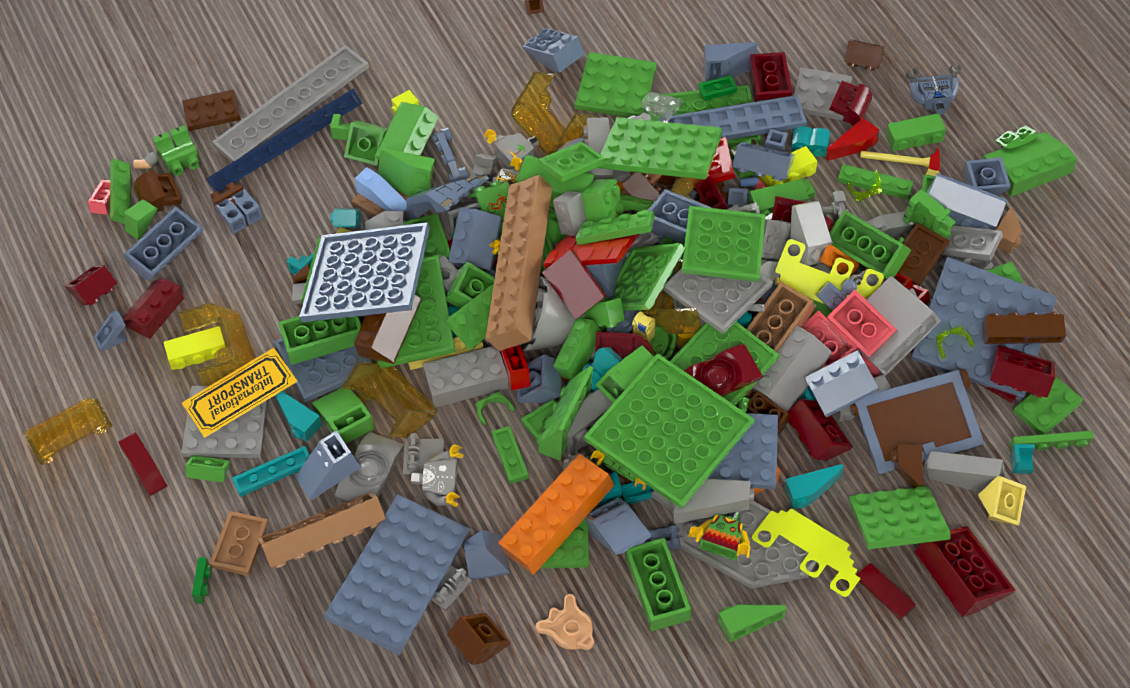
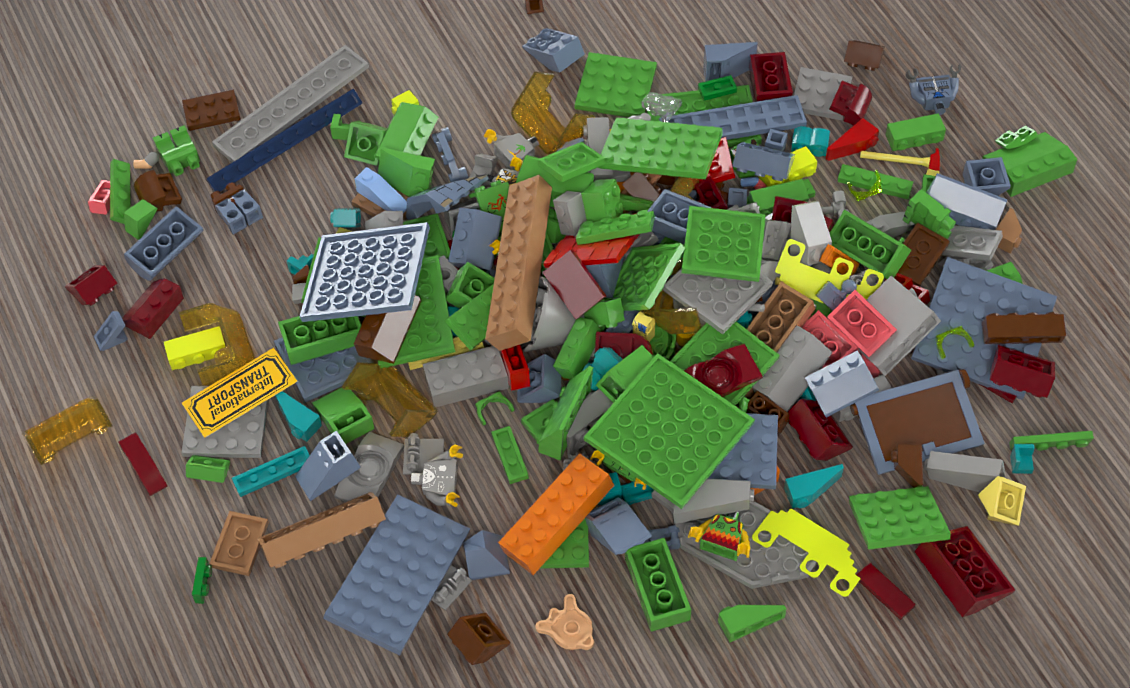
bright green plate [1013,376,1084,435] -> none

